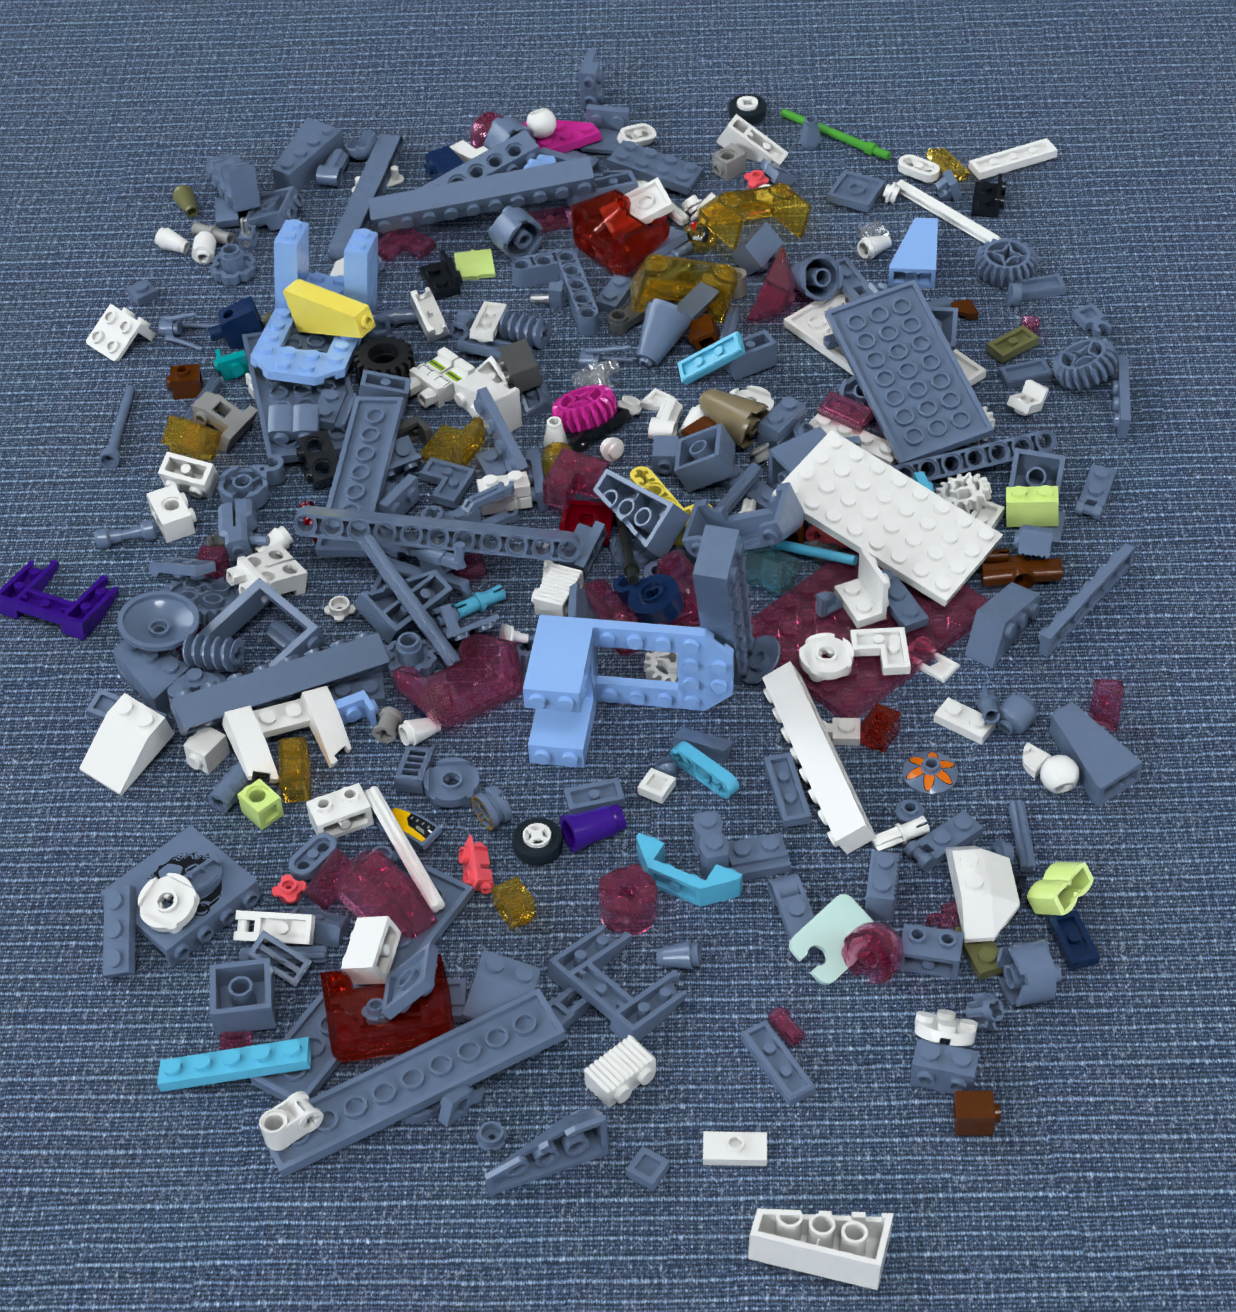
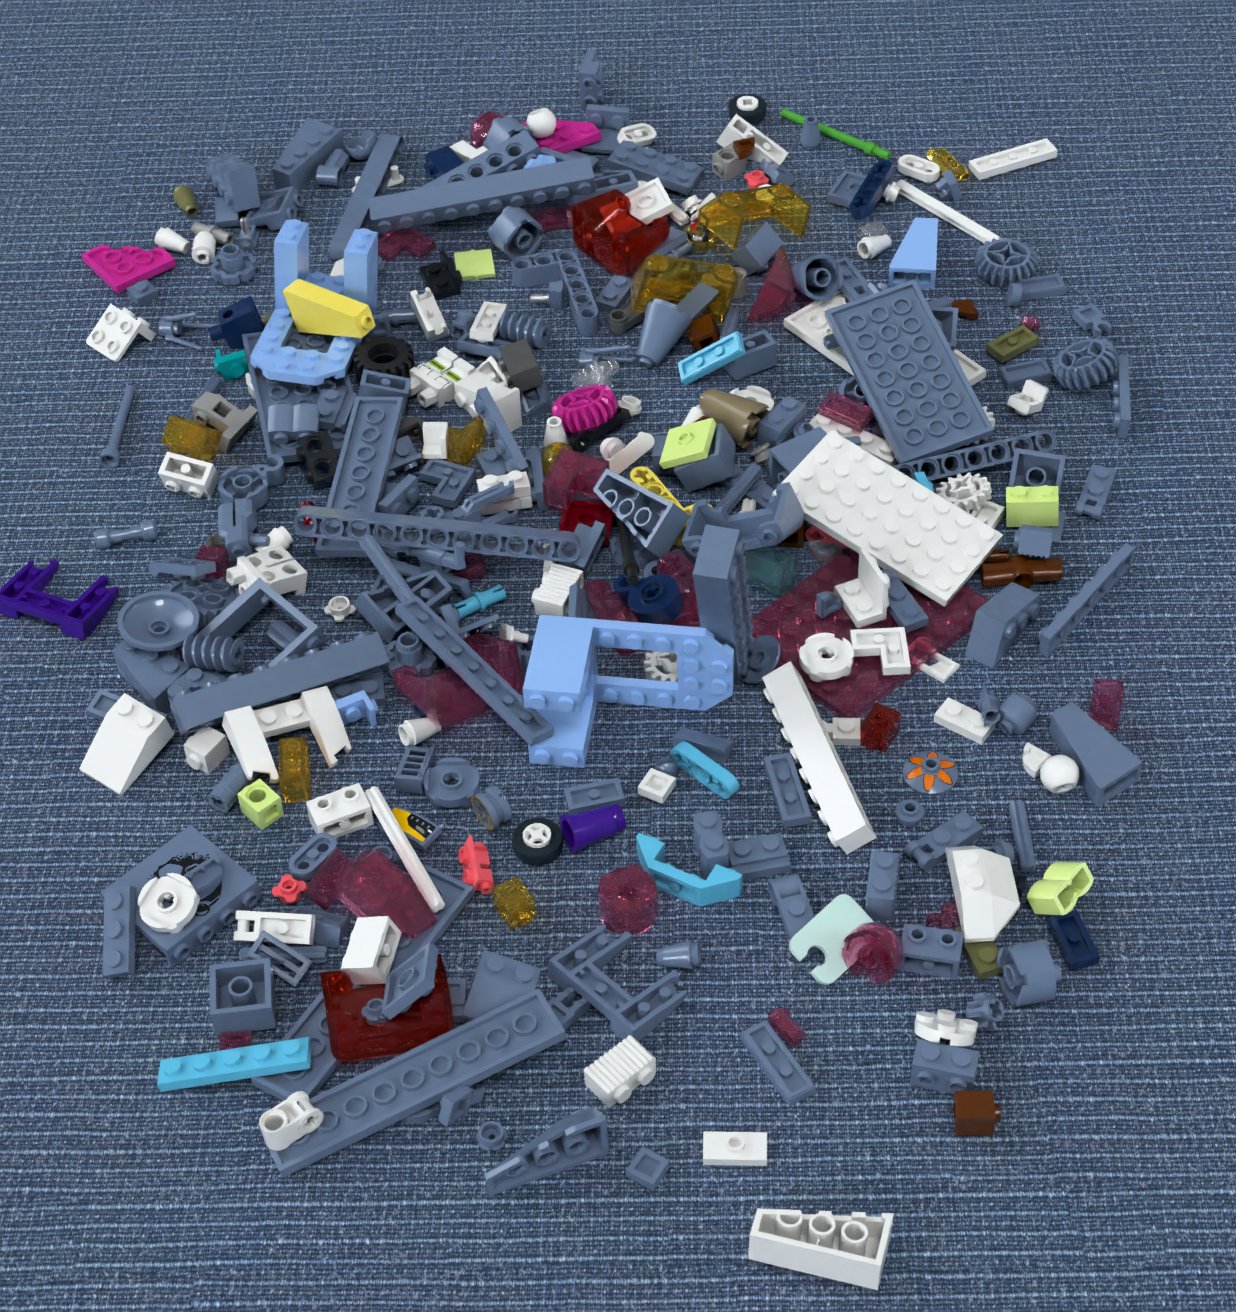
white brick [147,484,197,543] -> none
reddish brown brick [166,364,203,400] -> none
light grey bush [372,707,404,744] -> none
white tile [641,388,675,410] -> none
white piece [648,398,683,439] -> none
medium azure bar [767,540,858,566] -> none
white axle [872,816,930,851] -> none
black bracket [971,173,1007,218] -> none
none -> dark pink plate [81,245,176,294]
none -> sand blue plate [395,596,554,746]
none -> white panel [422,422,450,459]
none -> white piece [602,432,654,474]
none -> yellowish green plate [659,418,716,469]
none -> reddish brown tile [733,137,755,160]
none -> dark blue beam [849,160,894,219]

